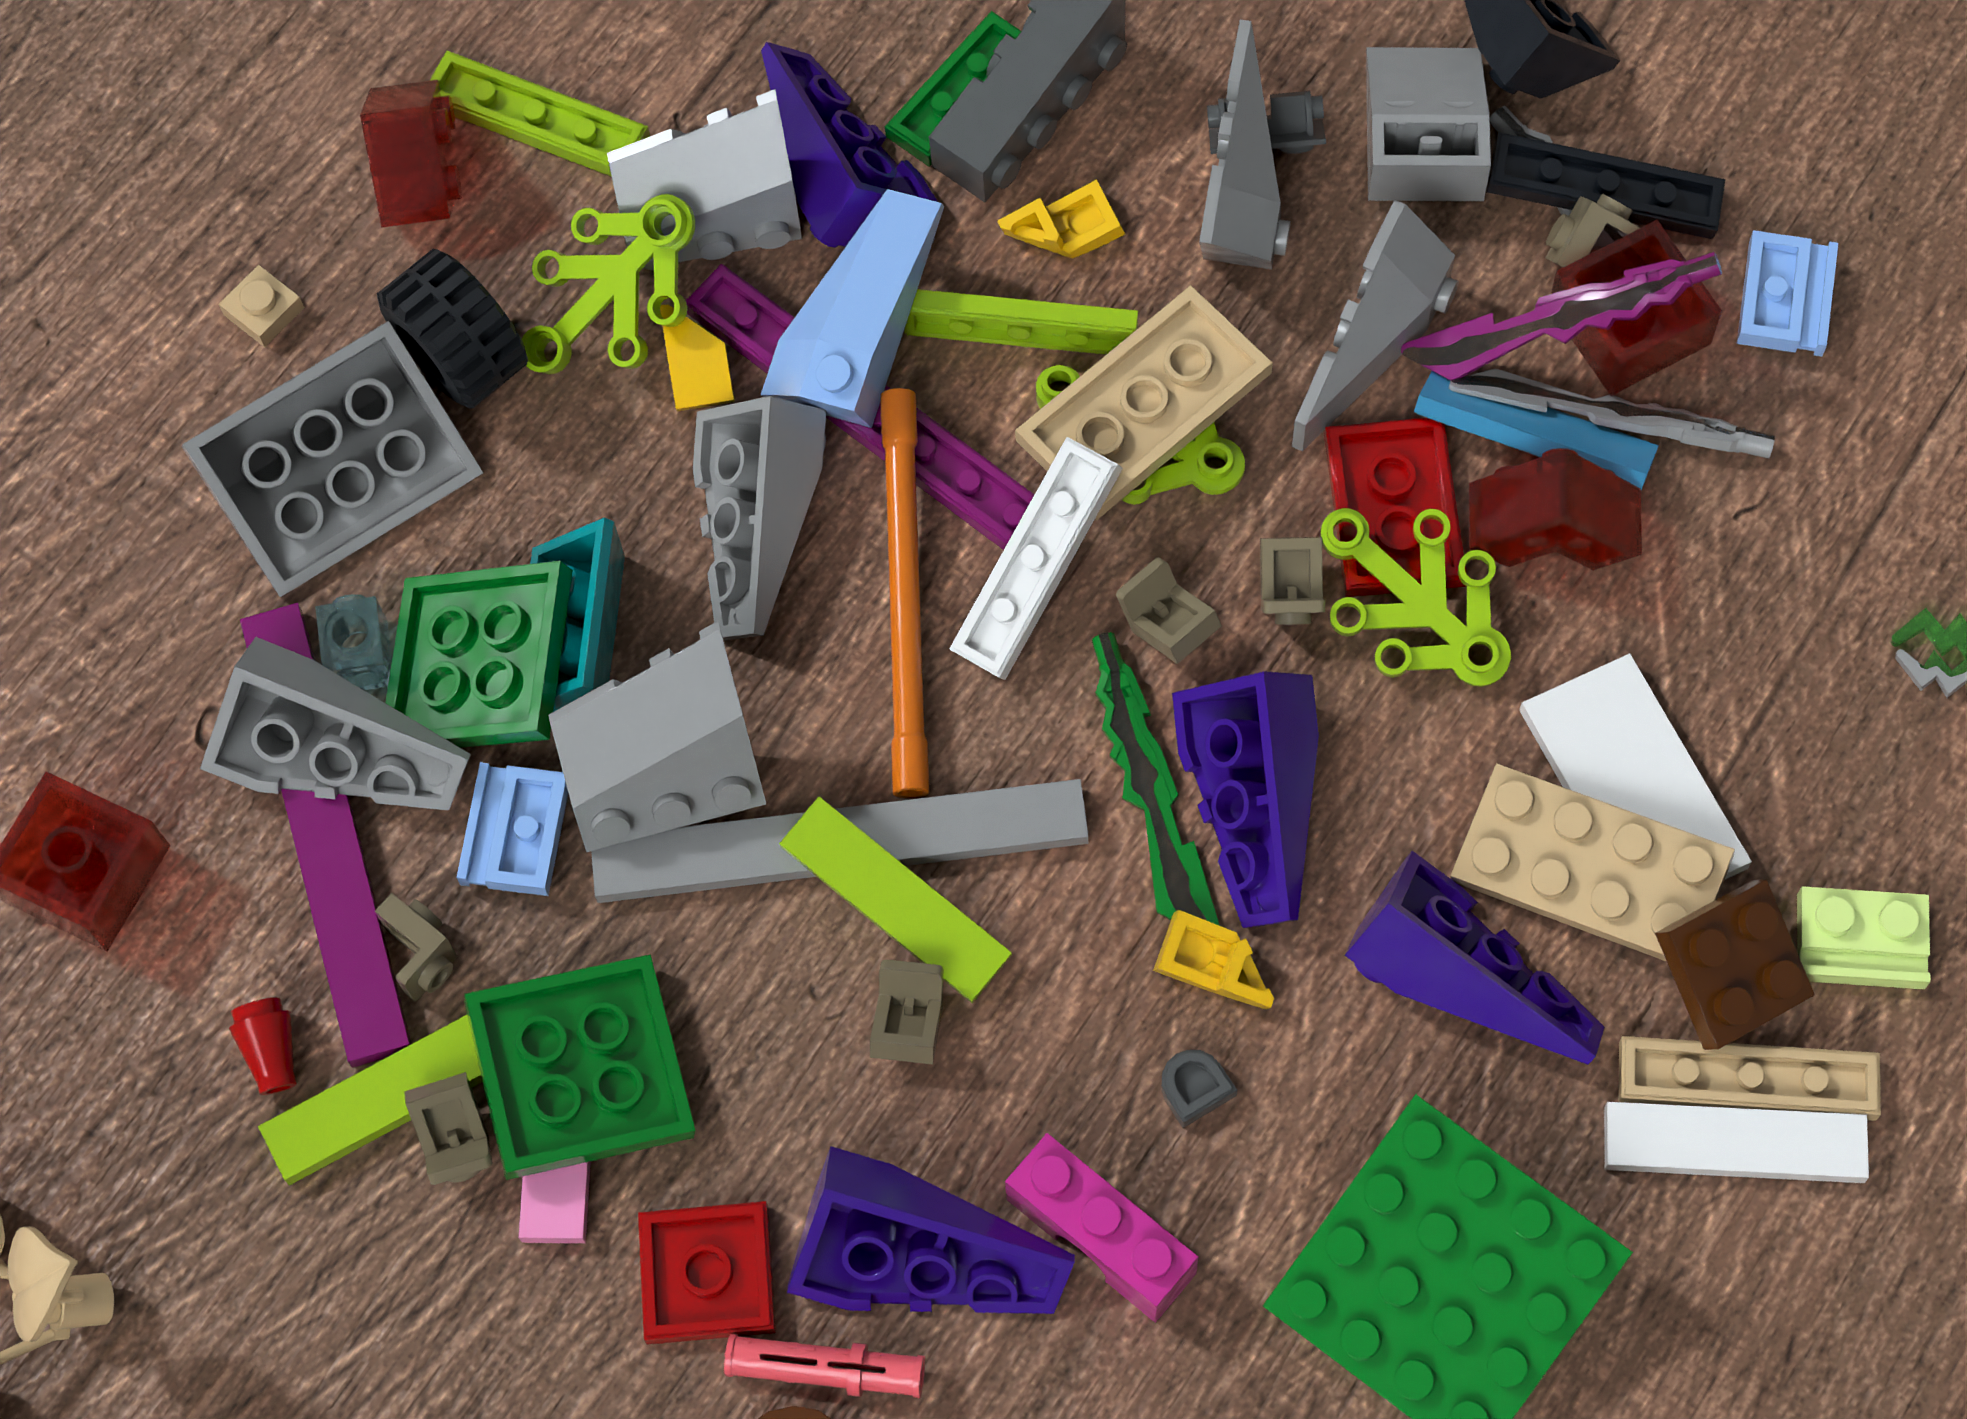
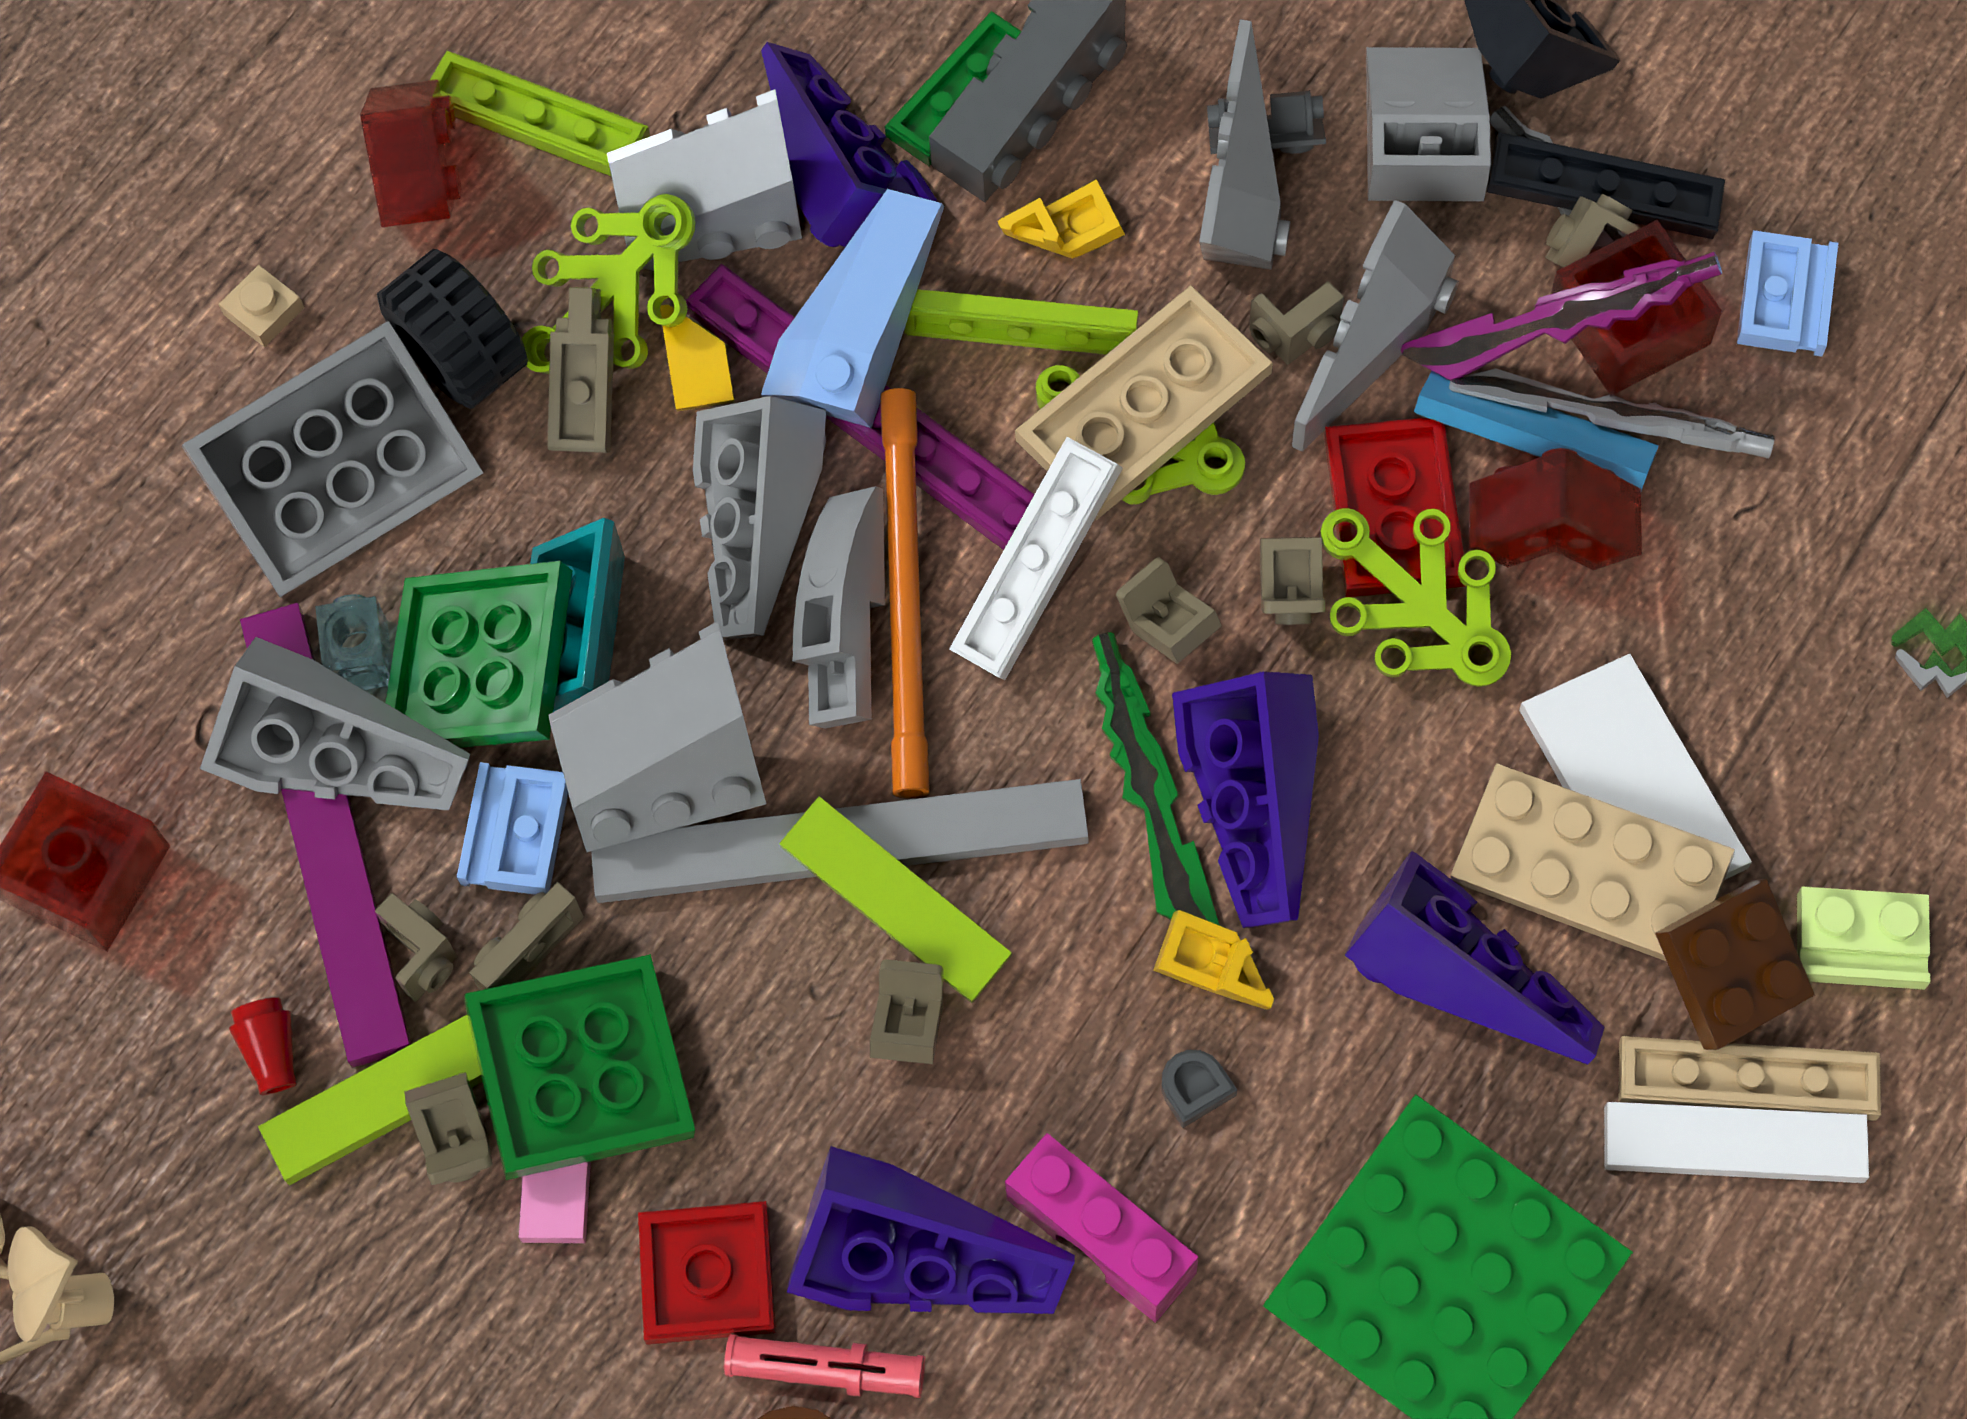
none -> dark tan plate [469,882,584,990]
none -> dark tan hinge [547,287,614,453]
none -> light grey slope [792,486,885,729]
none -> dark tan bracket [1249,281,1344,365]

